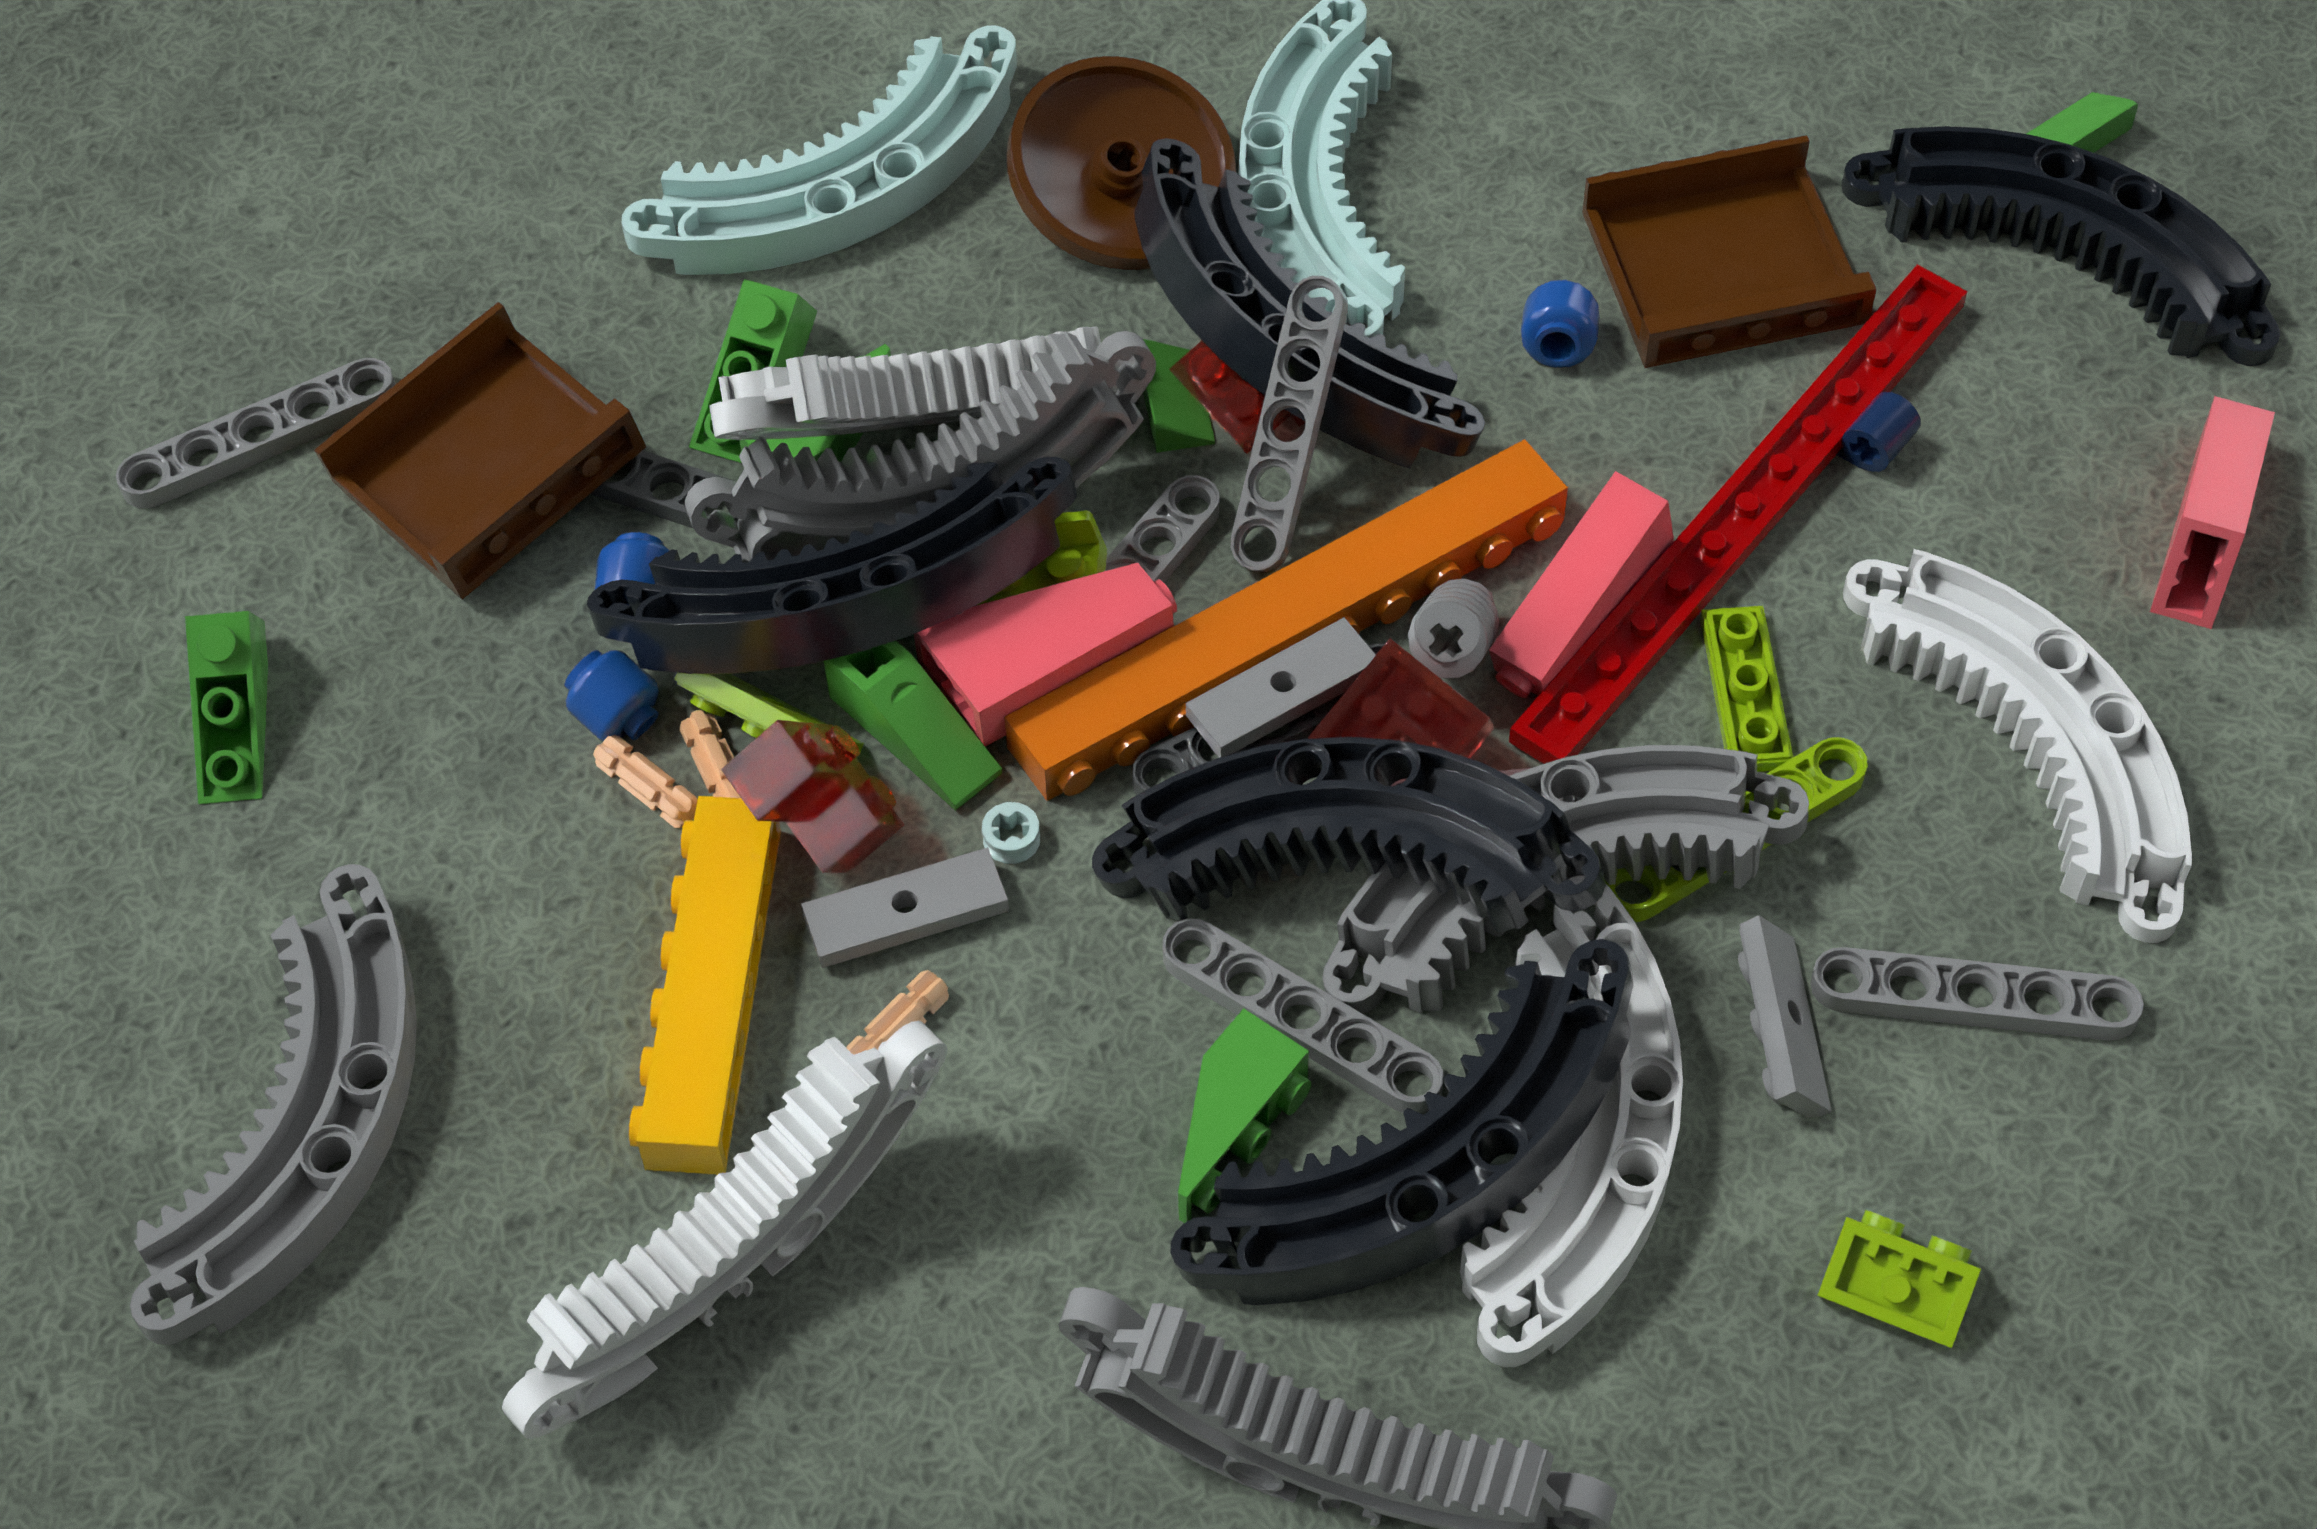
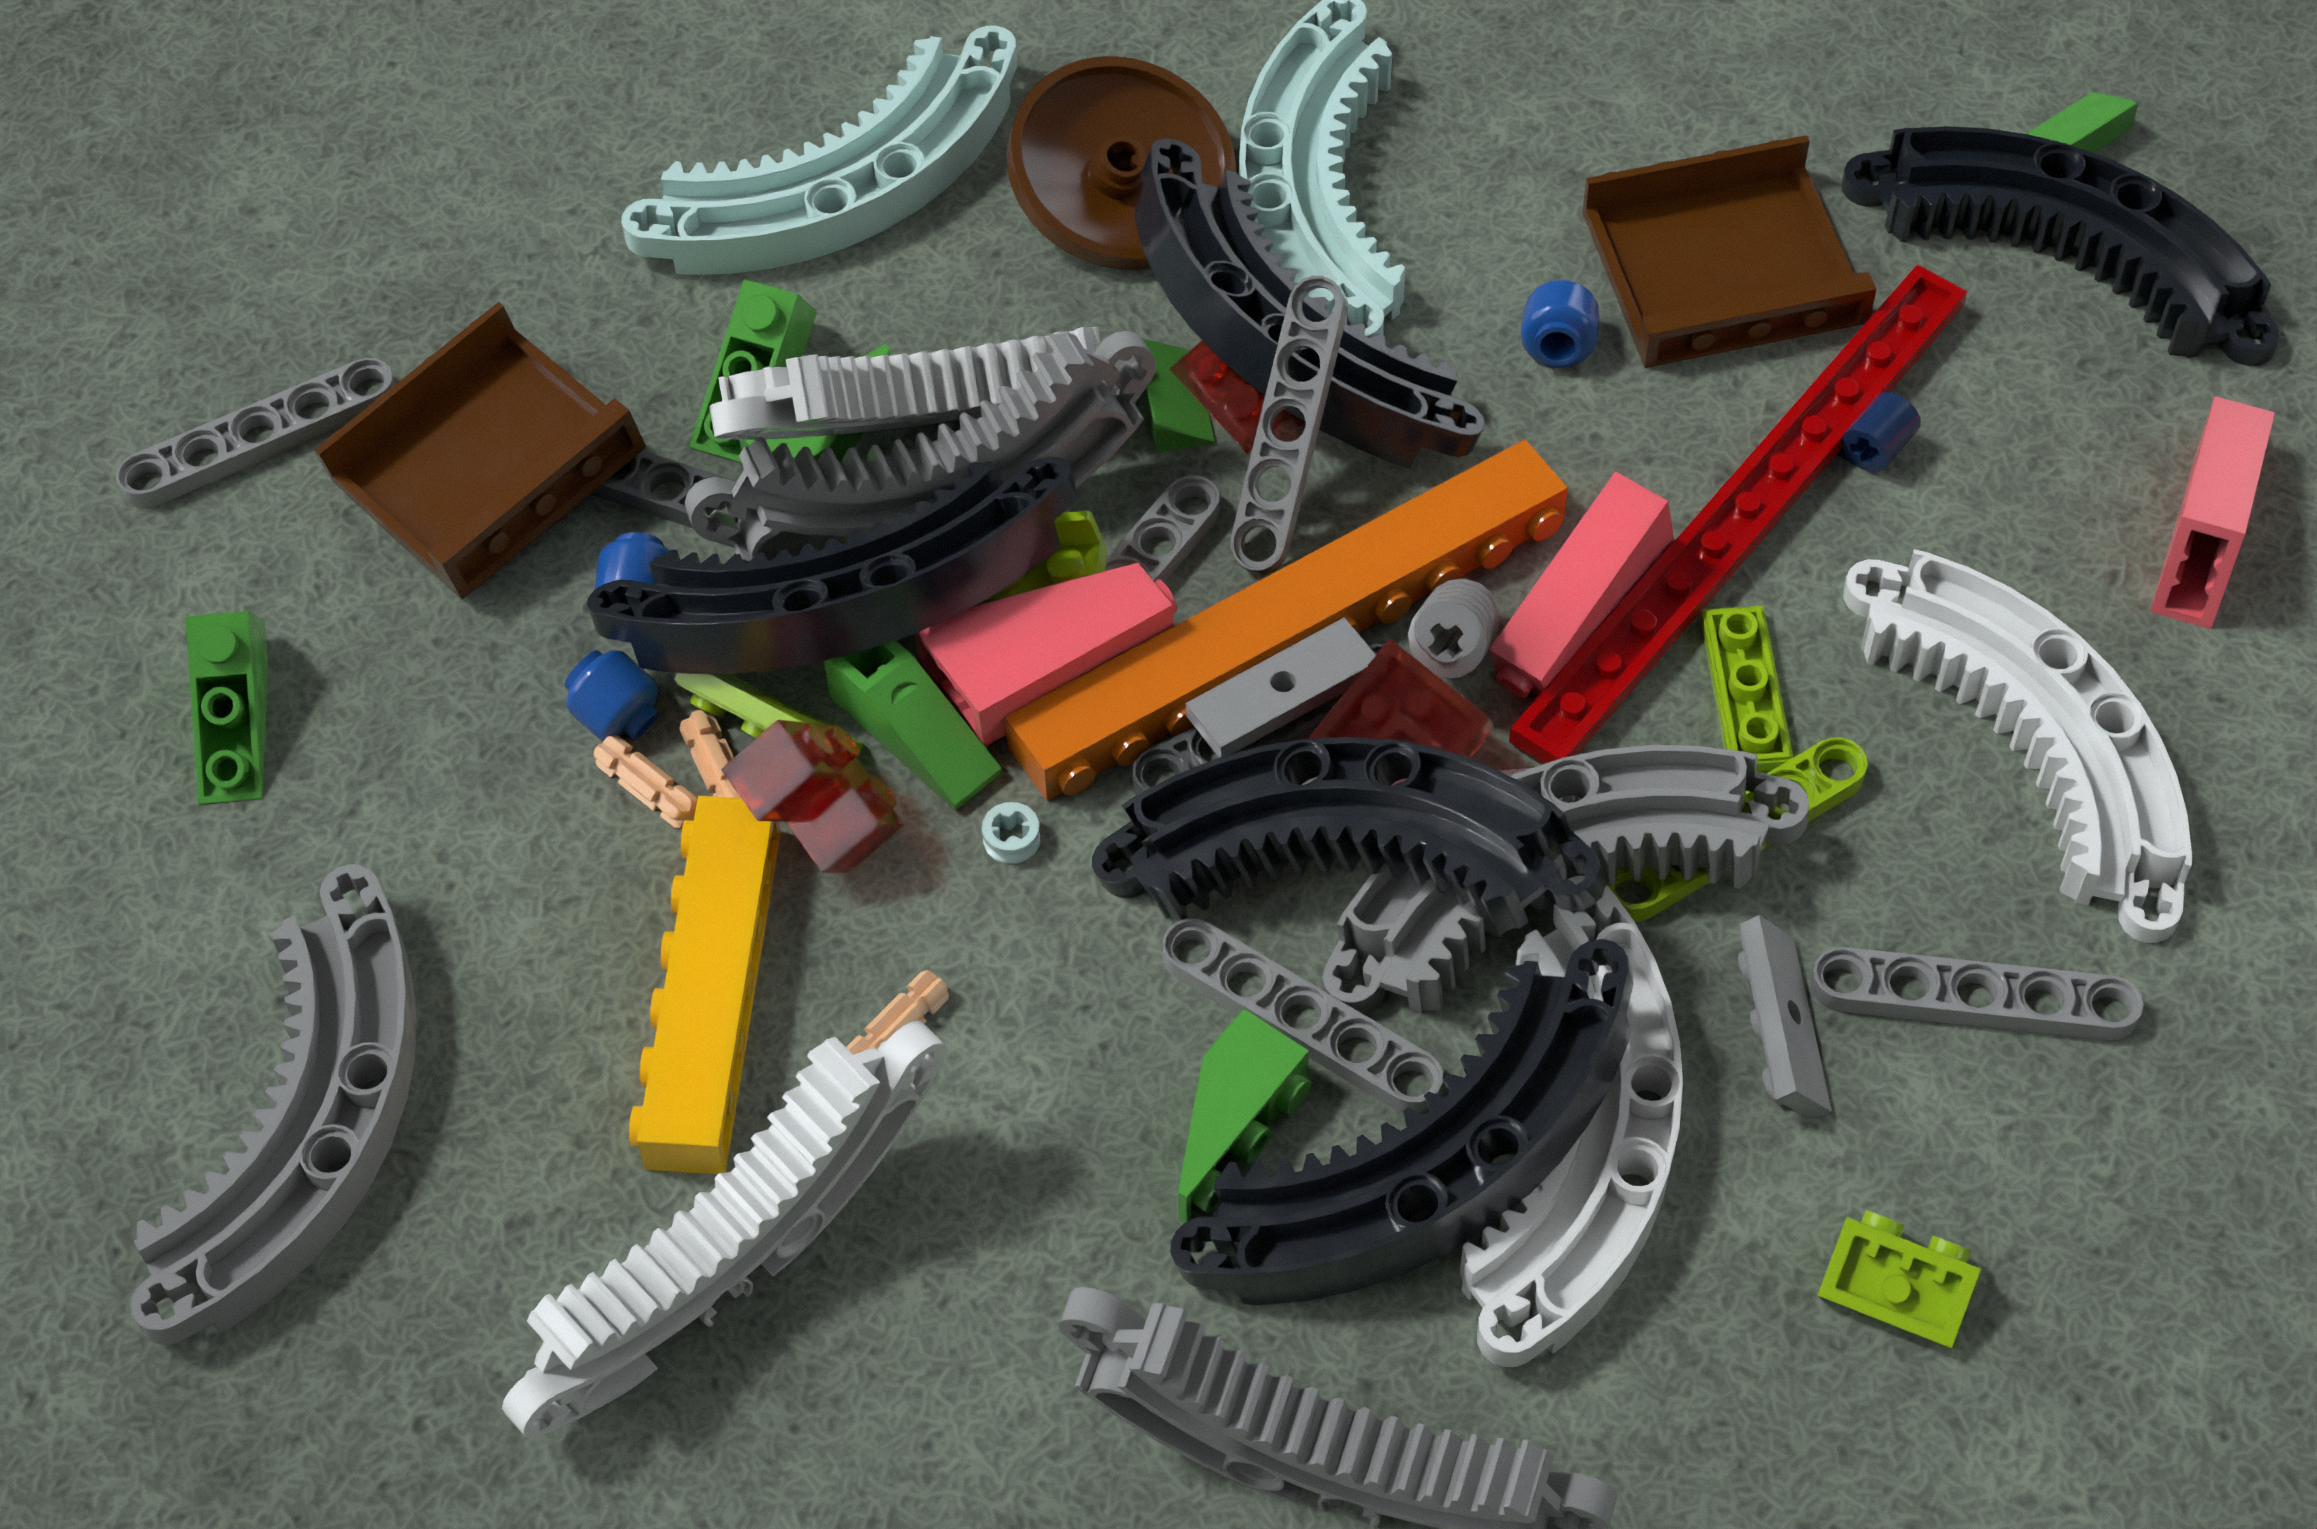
light grey tile [801,847,1009,968] -> none

